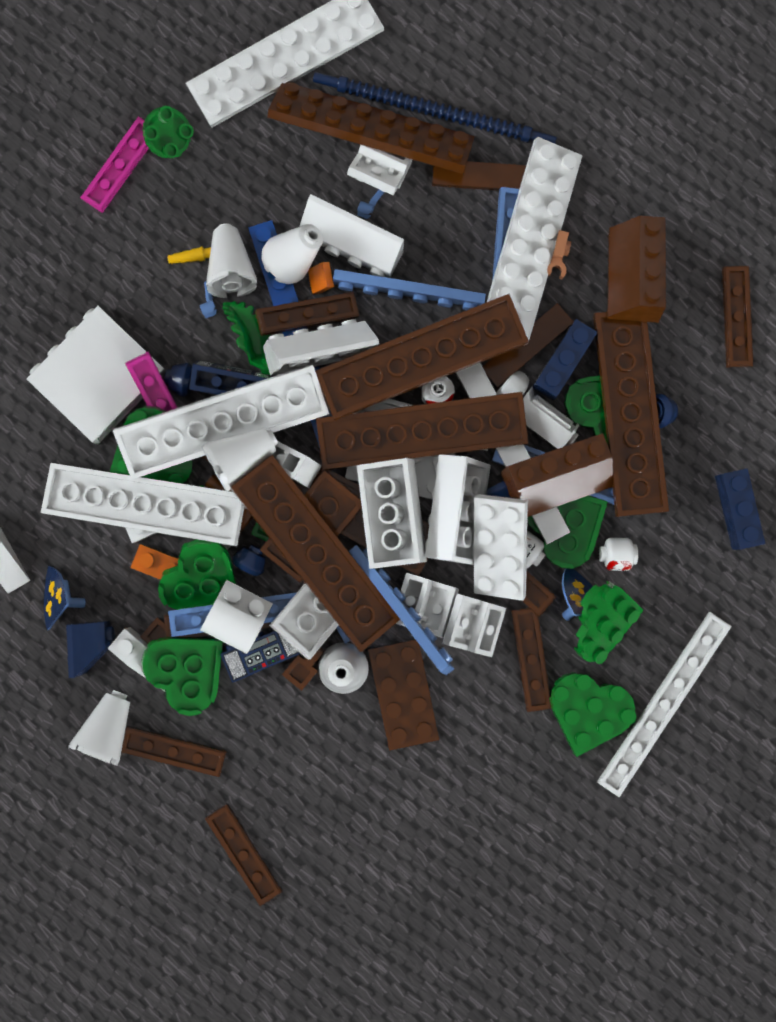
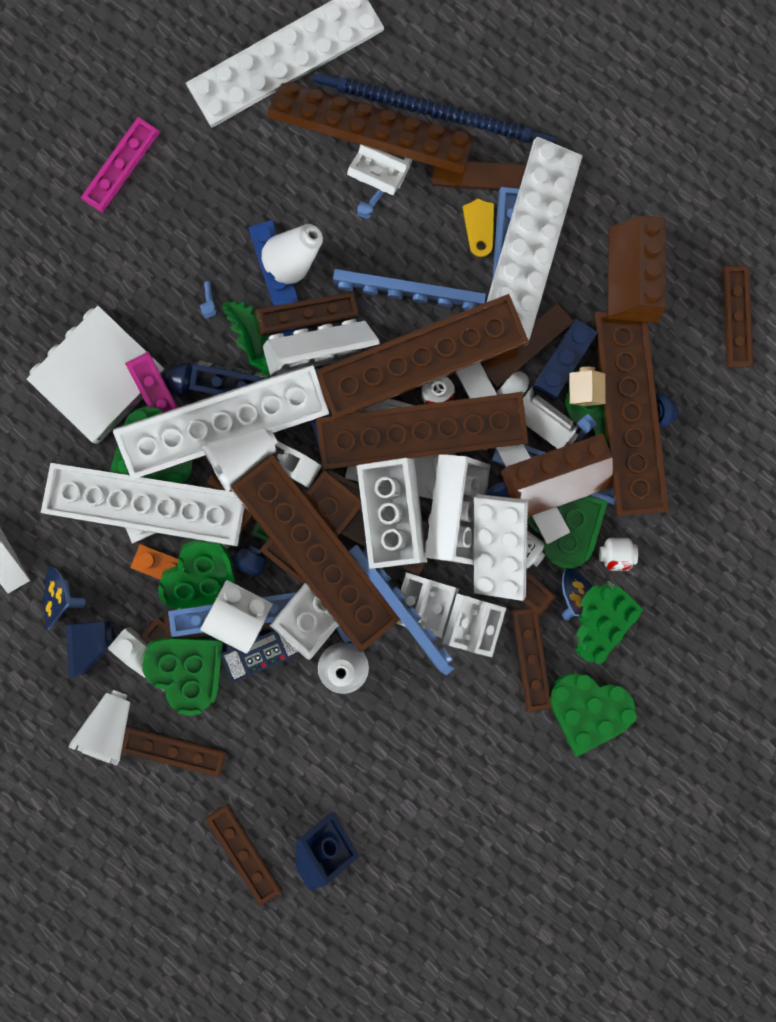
green dish [143,106,194,159] -> none
yellow animal [167,246,211,264] -> none
white cone [206,223,257,298] -> none
reddish brown plate [282,647,324,691] -> none
white slope [299,194,404,278] -> none
orange tile [308,262,334,294] -> none
reddish brown plate [368,639,439,751] -> none
nougat plate [547,230,571,280] -> none
white tile [597,612,732,797] -> none
dark blue brick [715,468,765,550] -> none
none -> dark blue slope [296,812,359,891]
none -> yellow piece [463,199,494,257]
none -> tan brick [569,367,606,406]
none -> medium blue hand [573,414,596,443]

